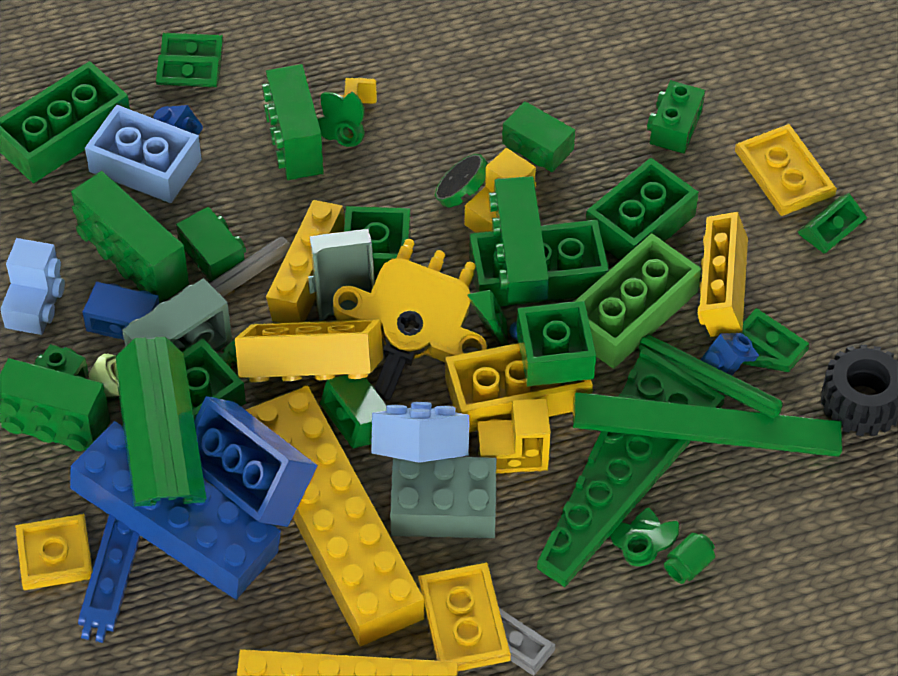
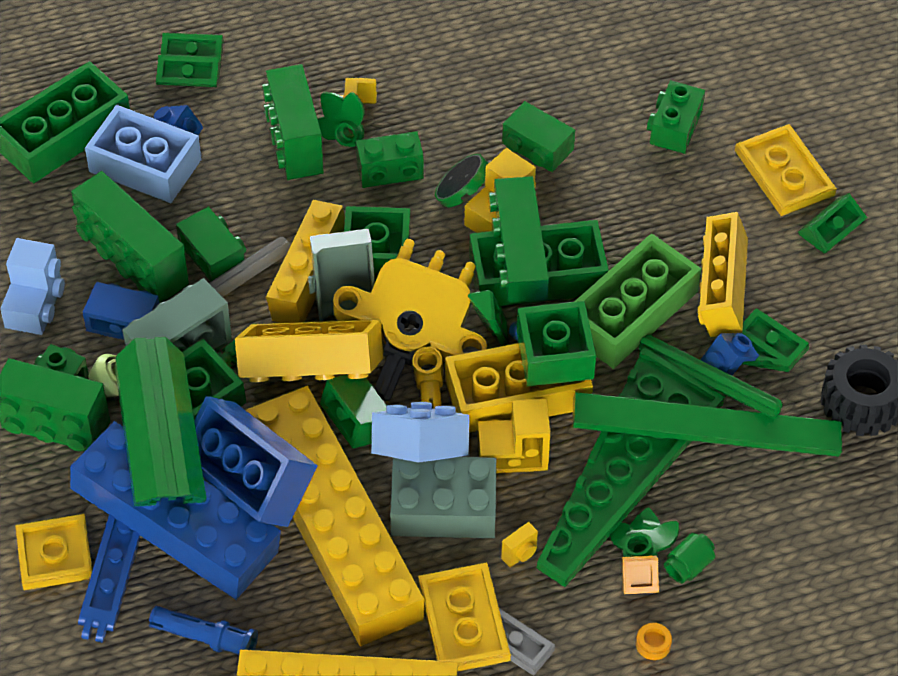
green brick [586,158,699,261] -> none
none -> blue pin [149,605,258,655]
none -> green brick [356,131,424,188]
none -> yellow pin [412,347,444,409]
none -> yellow plate [501,522,538,568]
none -> light orange tile [622,555,659,594]
none -> light orange tile [636,623,672,660]

